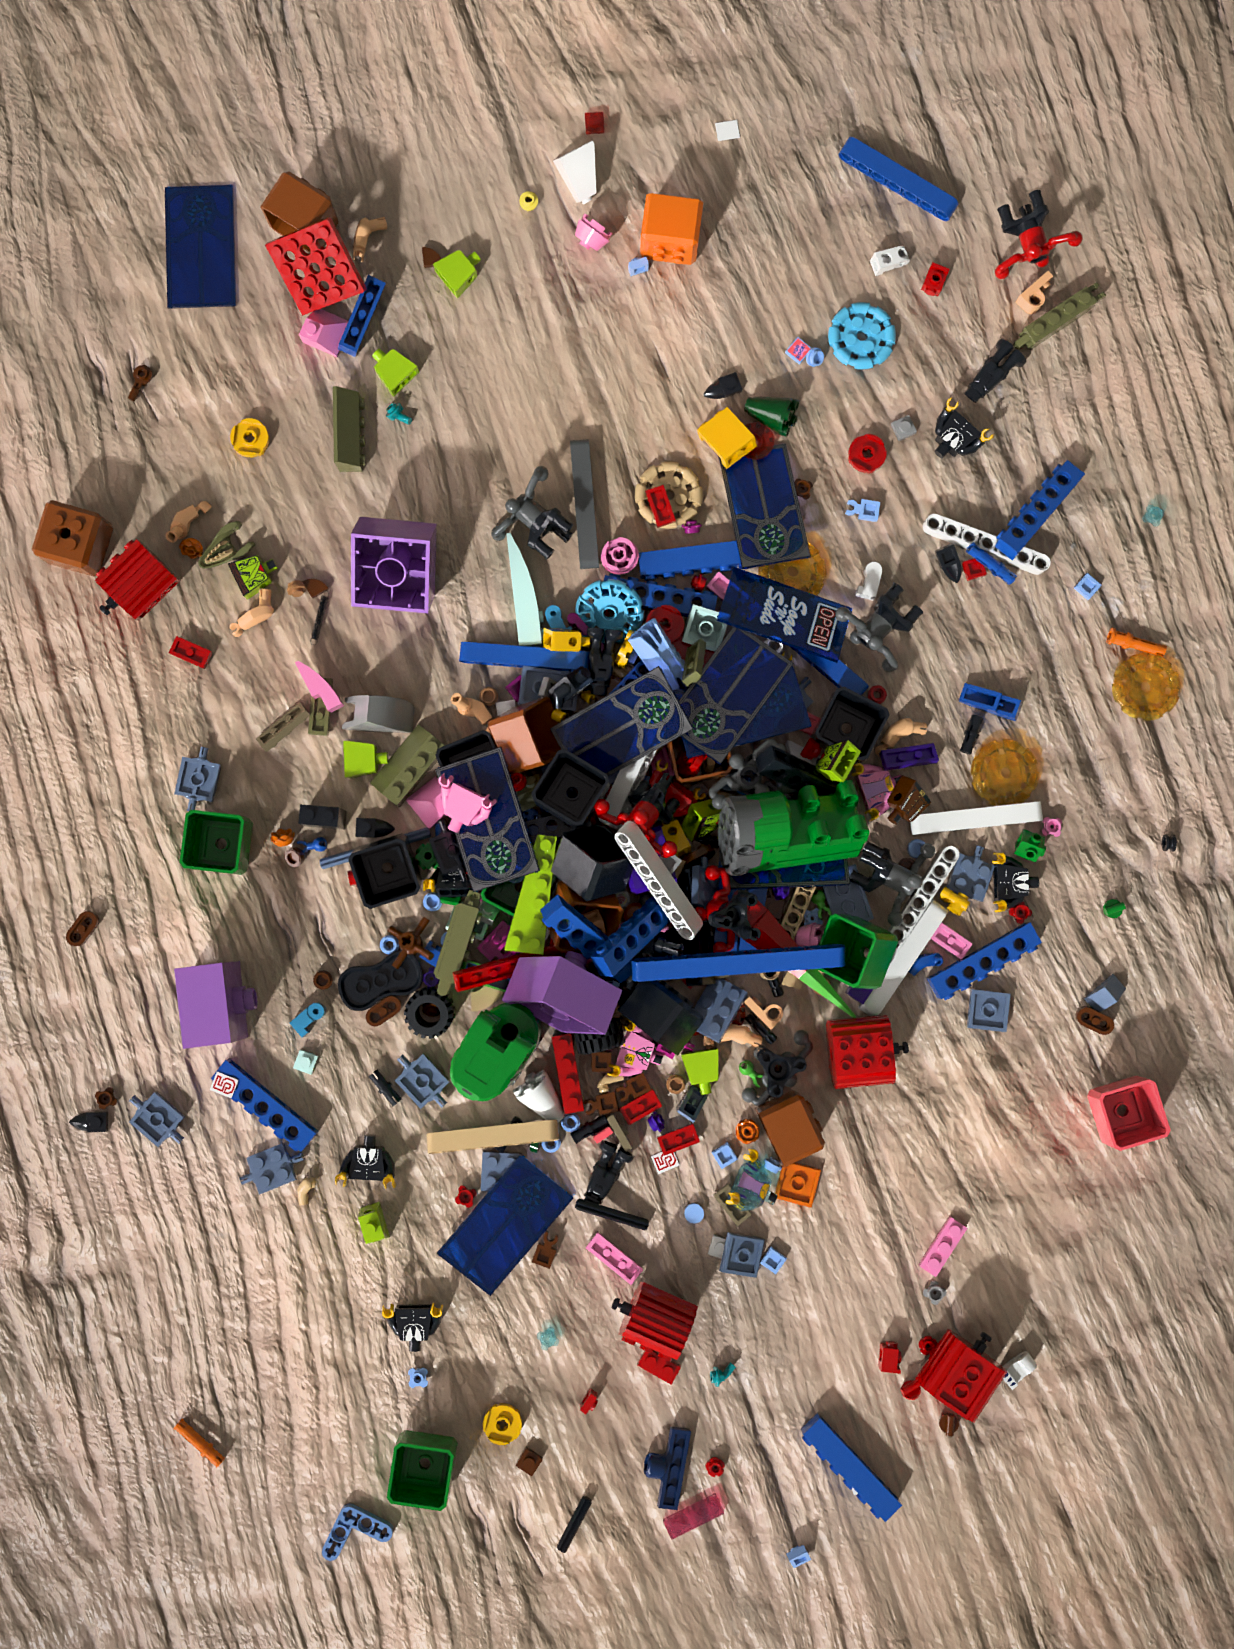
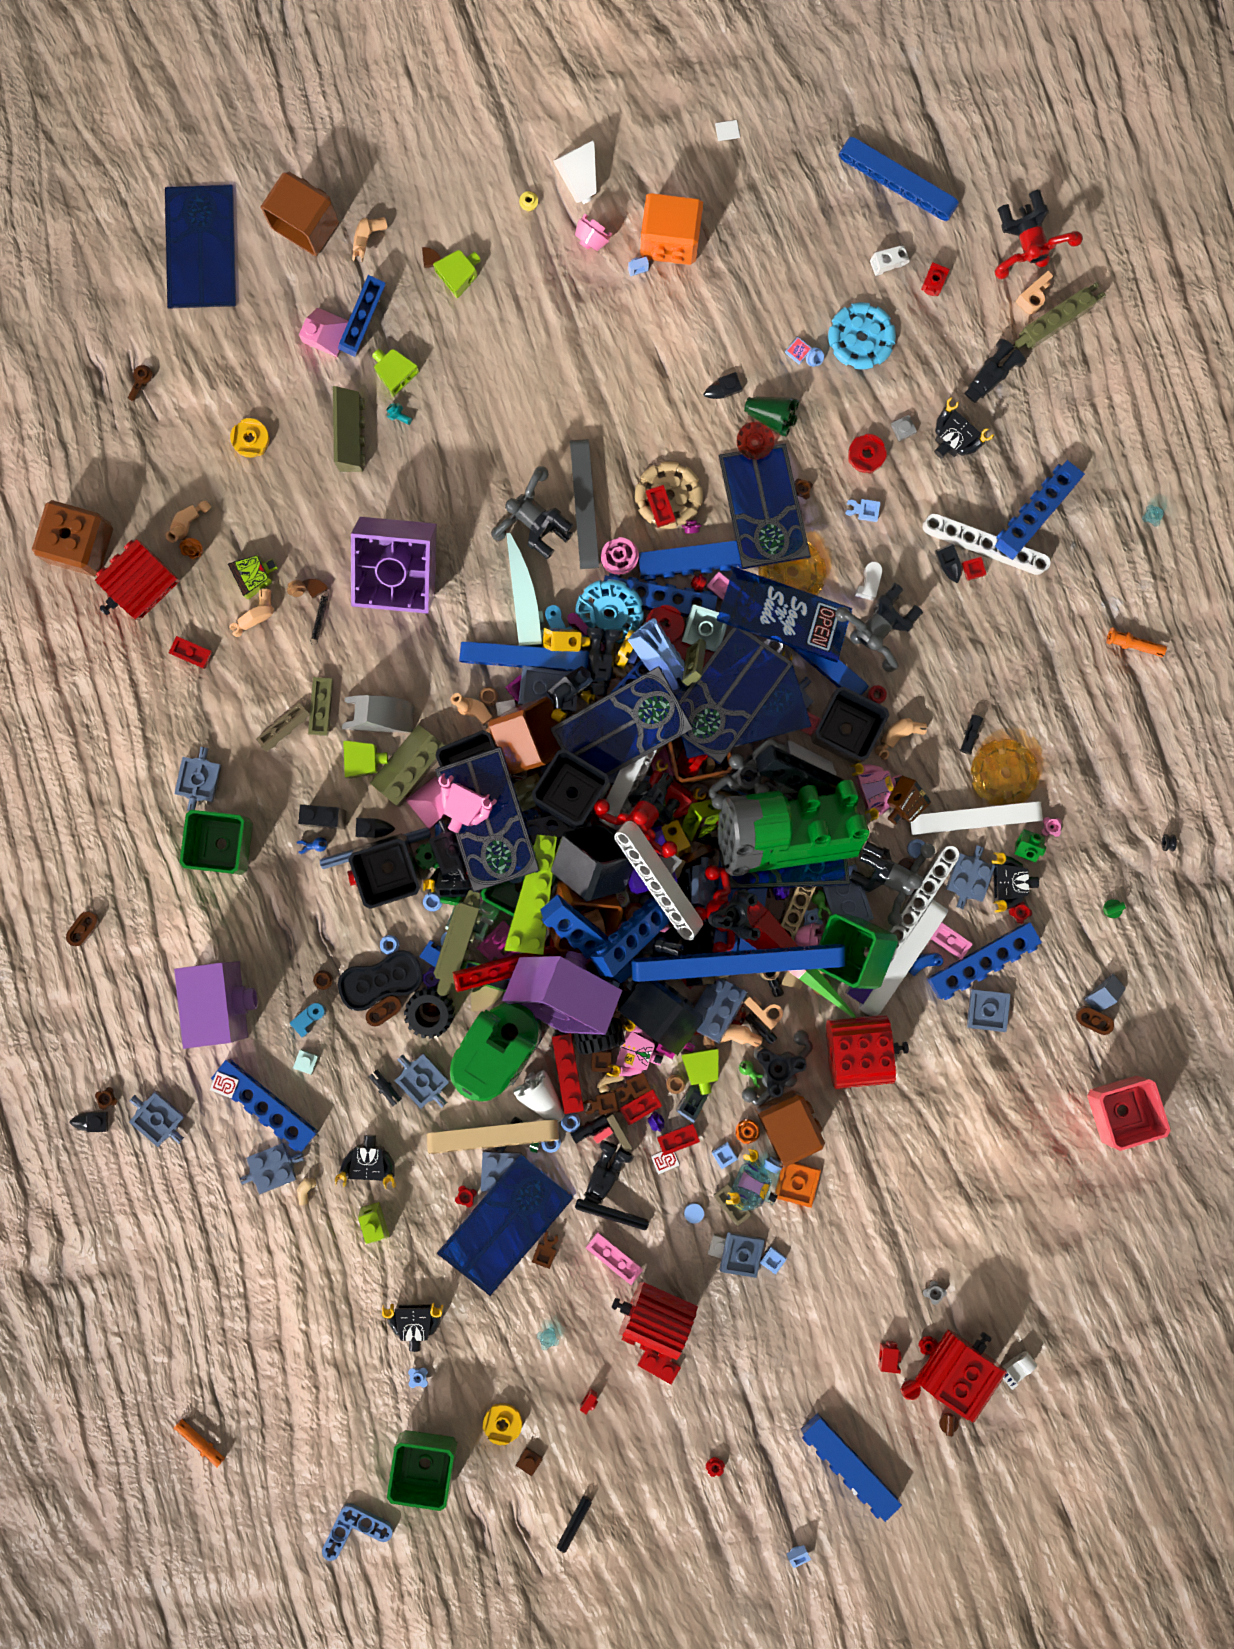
olive animal [198,521,255,569] -> none
piece [265,217,367,316] -> none
orange plate [270,828,295,847] -> none
reddish brown tile [285,847,305,867] -> none
bright pink slope [295,661,344,712] -> none
reddish brown bar [388,917,434,969] -> none
red plate [507,773,527,791] -> none
light grey plate [538,677,557,702] -> none
clear red plate [585,112,604,135] -> none
dark blue plate [644,1427,691,1510] -> none
clear pink plate [663,1493,724,1540] -> none
yellow panel [697,407,757,469] -> none
teal plate [710,1362,736,1387] -> none
red plate [800,738,821,760] -> none
lime torso [815,740,861,782] -> none
dark purple plate [879,743,939,771] -> none
bright pink plate [918,1216,967,1277] -> none
yellow plate [940,887,970,916] -> none
blue slope [959,683,1022,721] -> none
blue pin [966,542,1017,585] -> none
light blue tile [1074,573,1102,600] -> none
clear yellow plate [1112,653,1181,721] -> none

